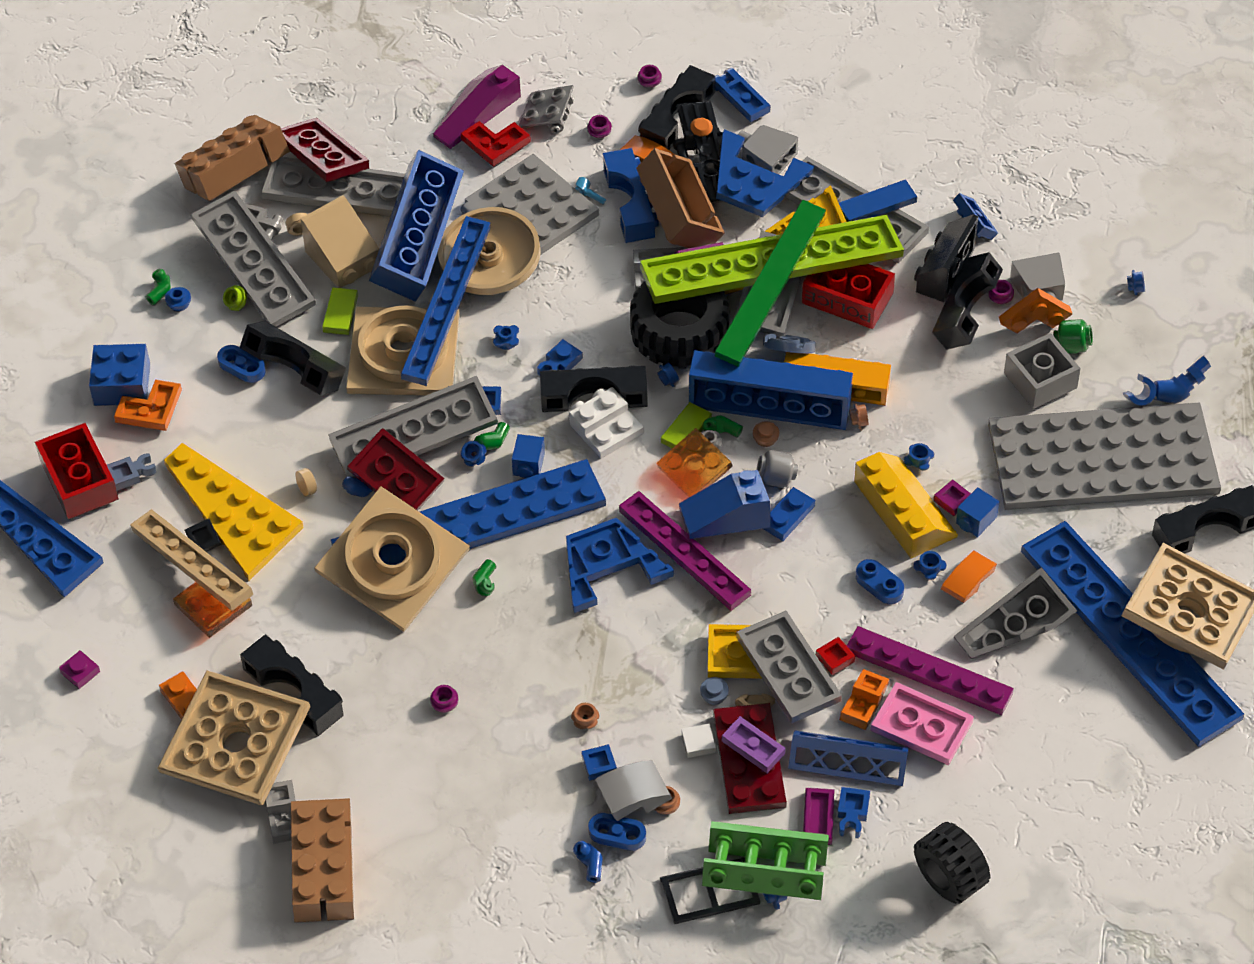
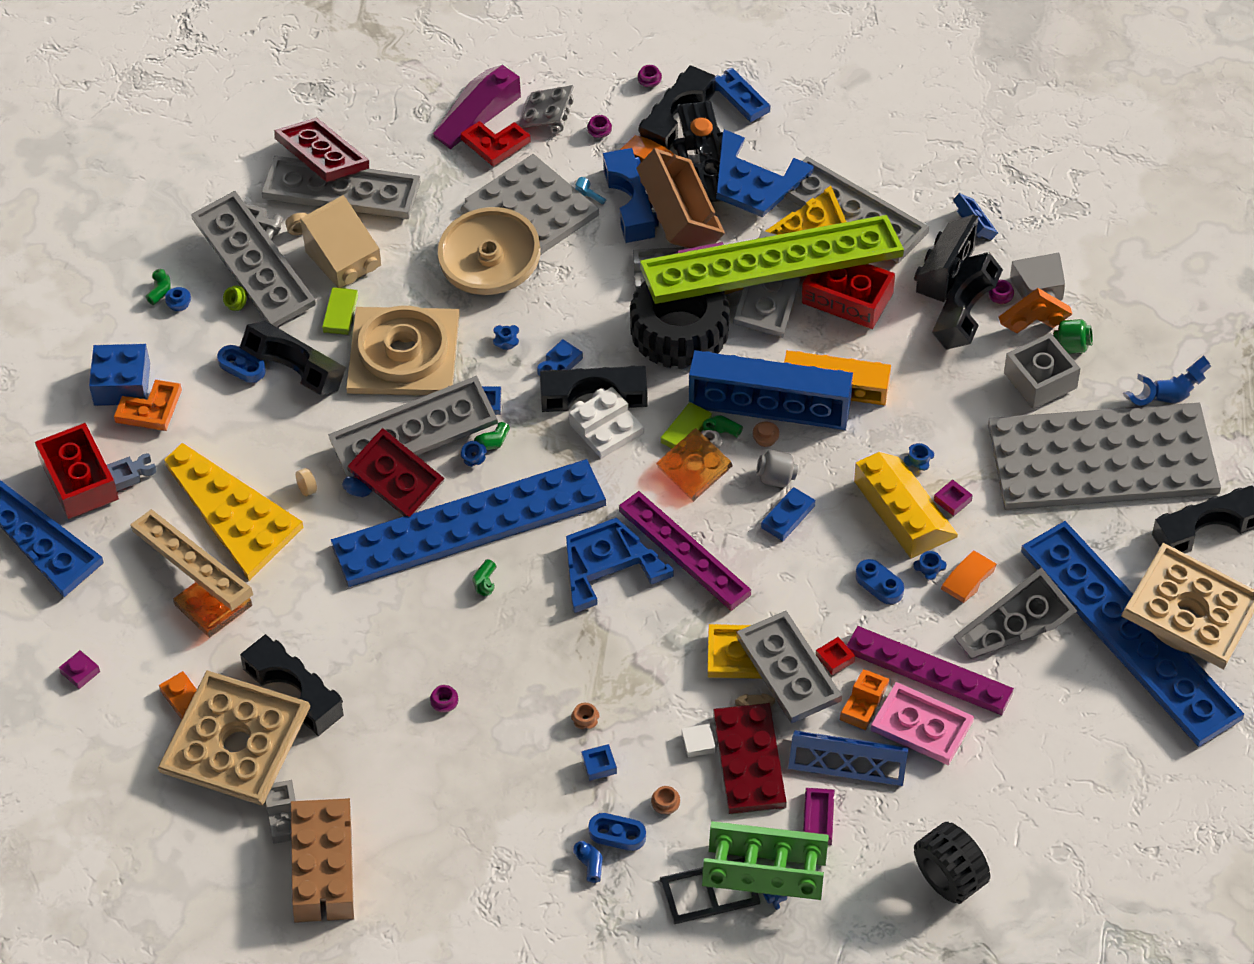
medium nougat piece [174,115,290,201] -> none
black plate [184,518,222,552] -> none
tan piece [314,486,470,632] -> none
blue brick [369,150,464,302] -> none
blue plate [401,216,490,386] -> none
blue brick [512,434,545,478] -> none
light grey slope [595,760,672,821] -> none
blue plate [657,362,680,387] -> none
blue slope [679,470,770,539] -> none
sand blue plate [700,677,729,705] -> none
green tile [715,200,826,367] -> none
medium lavender plate [722,717,785,773] -> none
light grey torso [738,125,798,174] -> none
sand blue tile [763,334,816,353] -> none
blue plate [837,787,870,839] -> none
blue tile [839,179,917,222] -> none
nougat plate [849,404,869,429] -> none
blue brick [956,487,1000,538] -> none
blue plate [1127,270,1145,295] -> none

